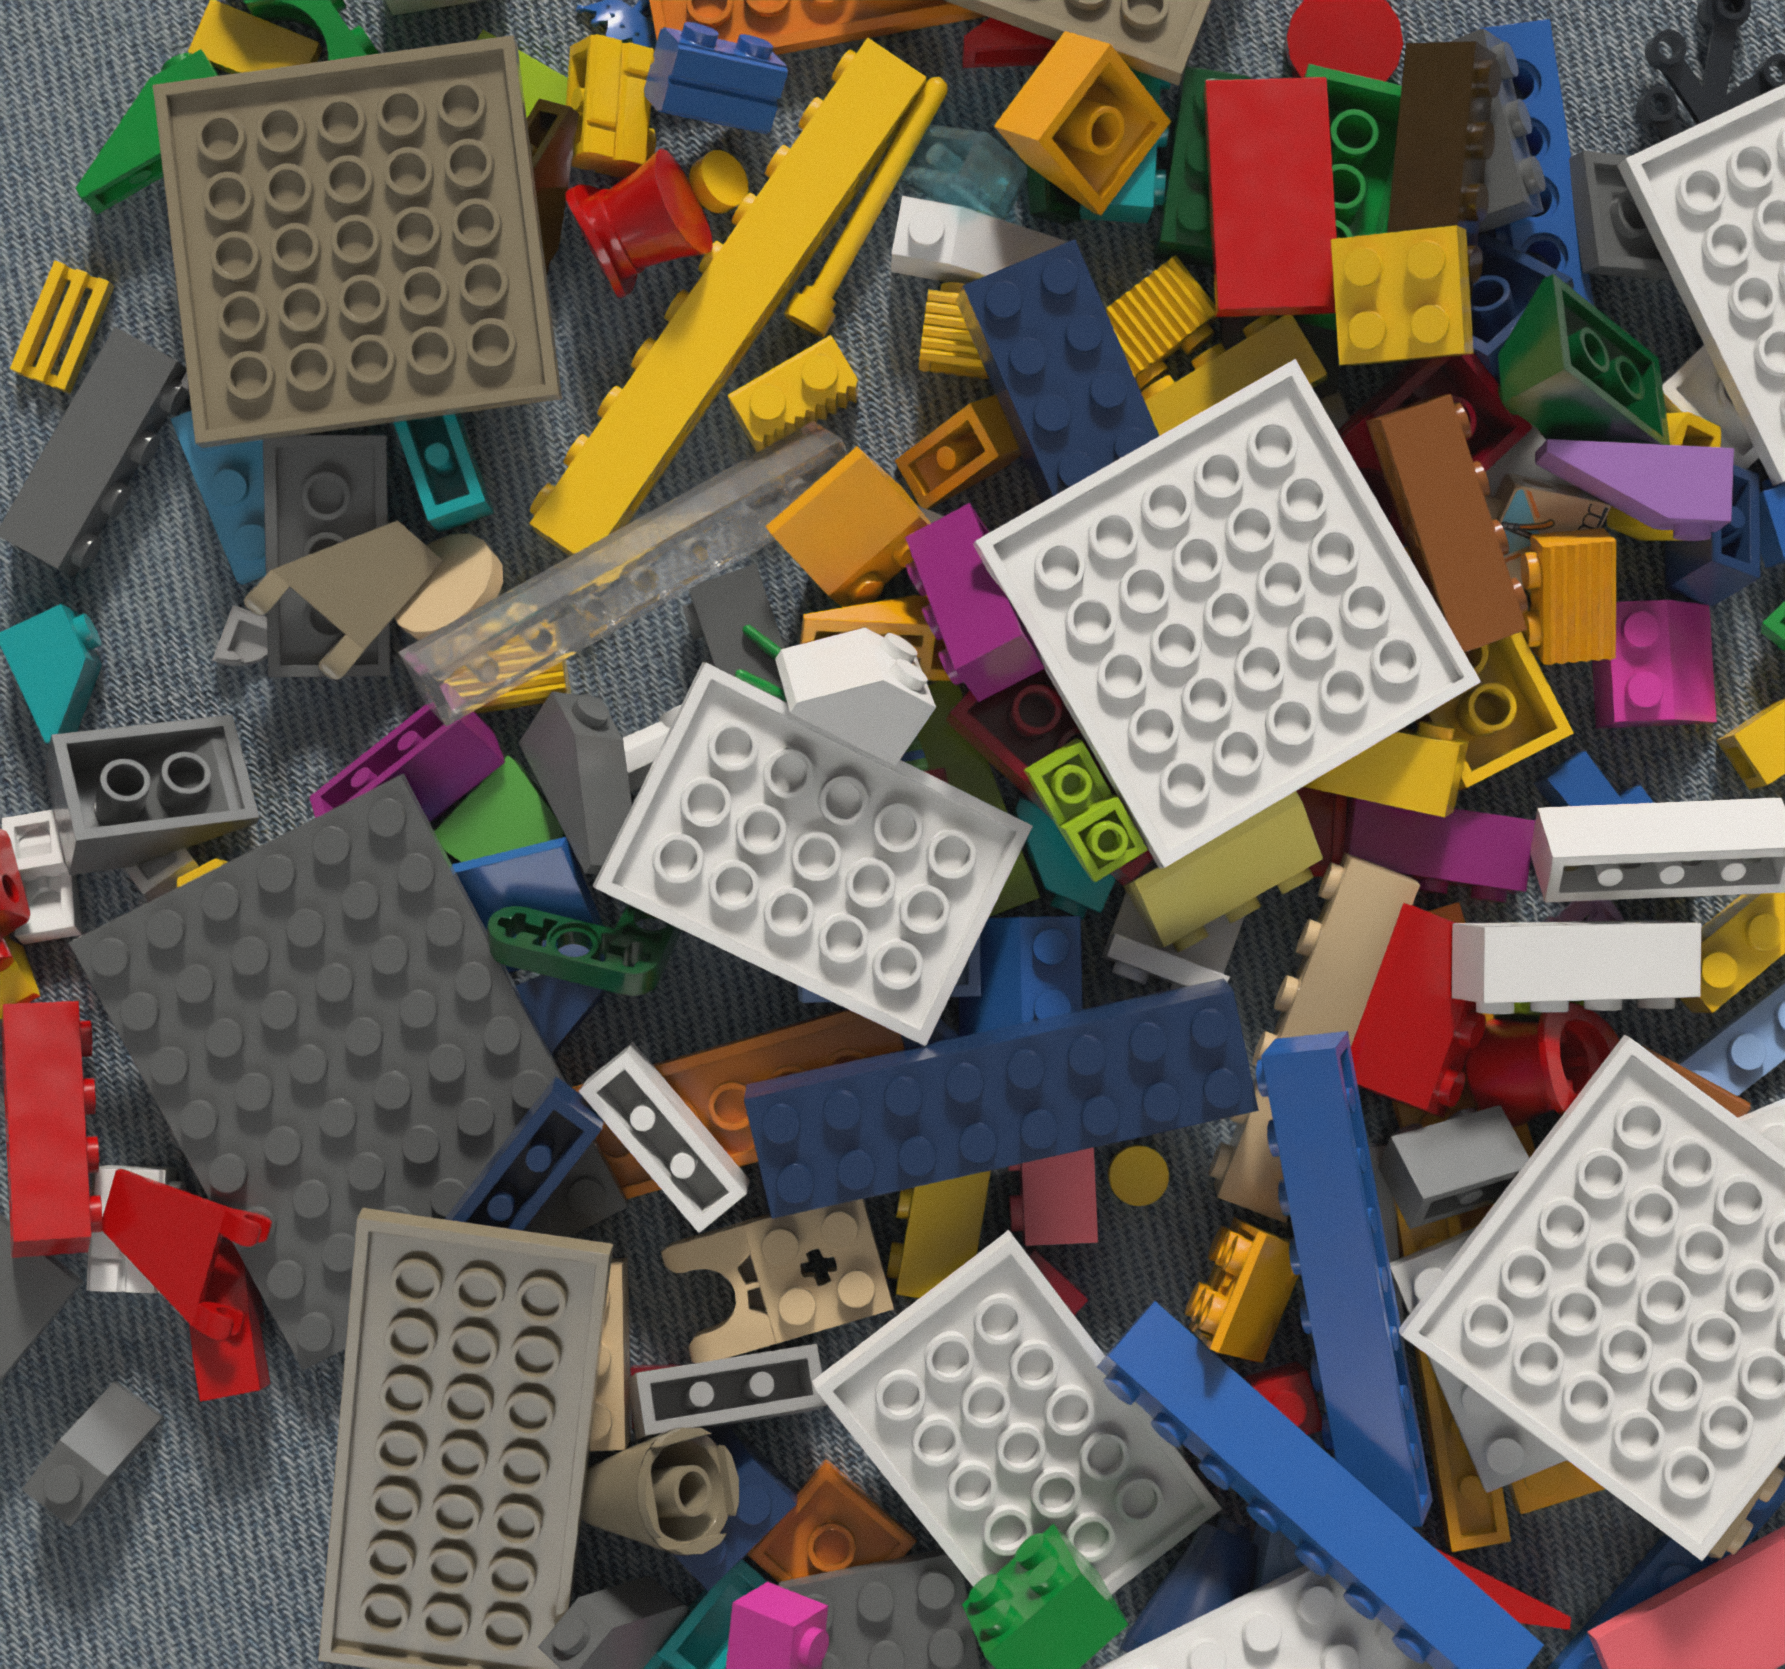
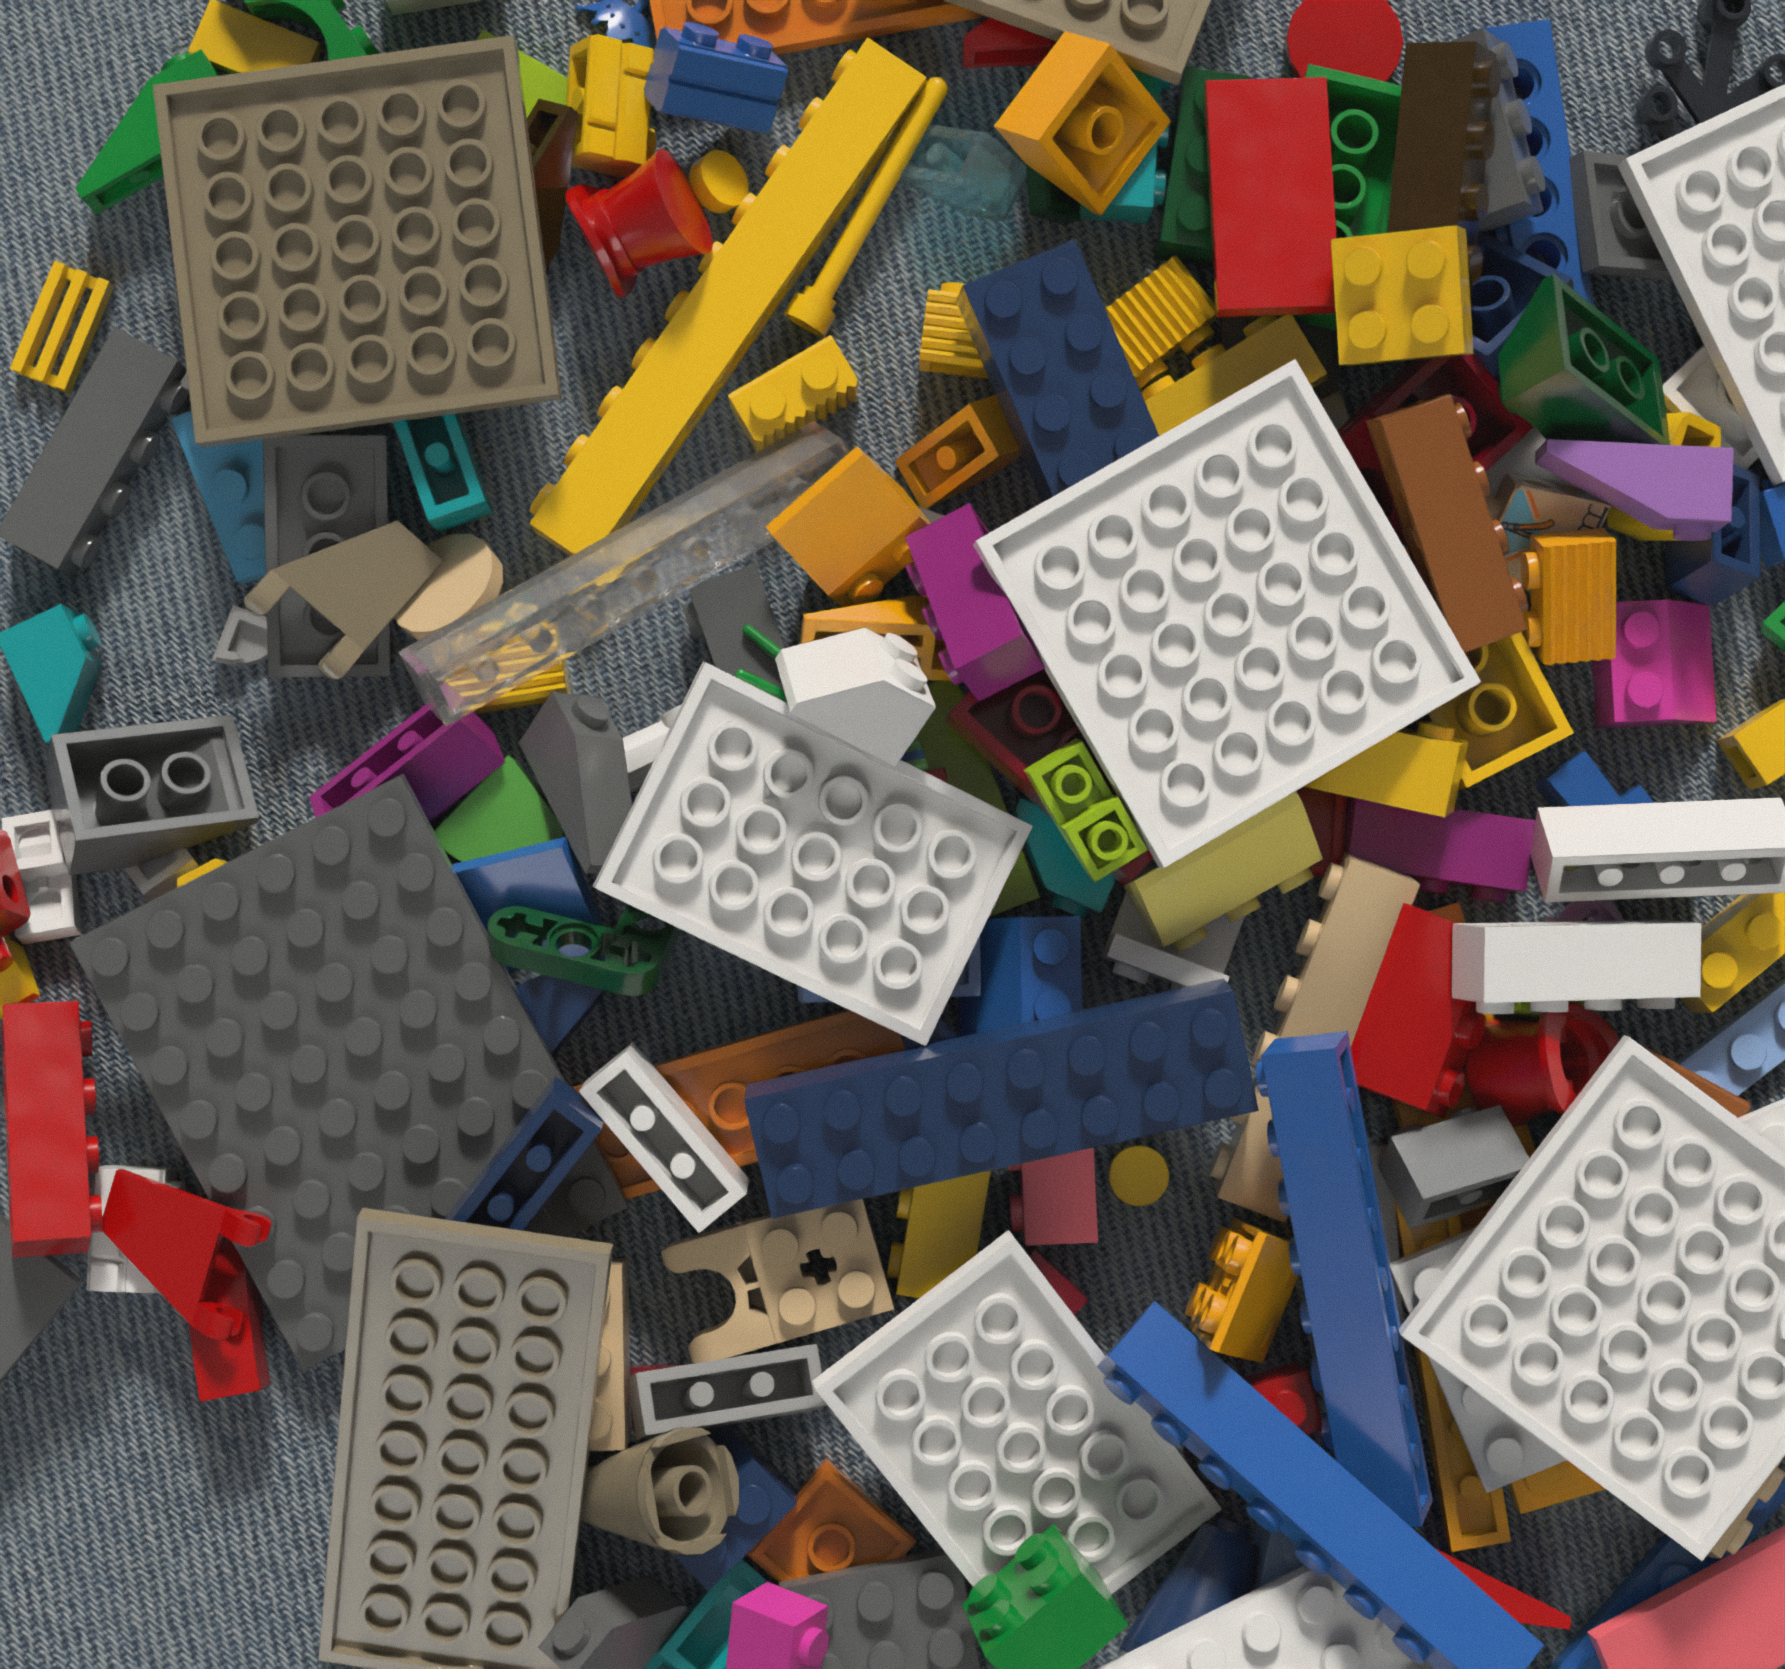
dark grey slope [22,1380,164,1527] -> none
white slope [891,196,1068,284] -> none

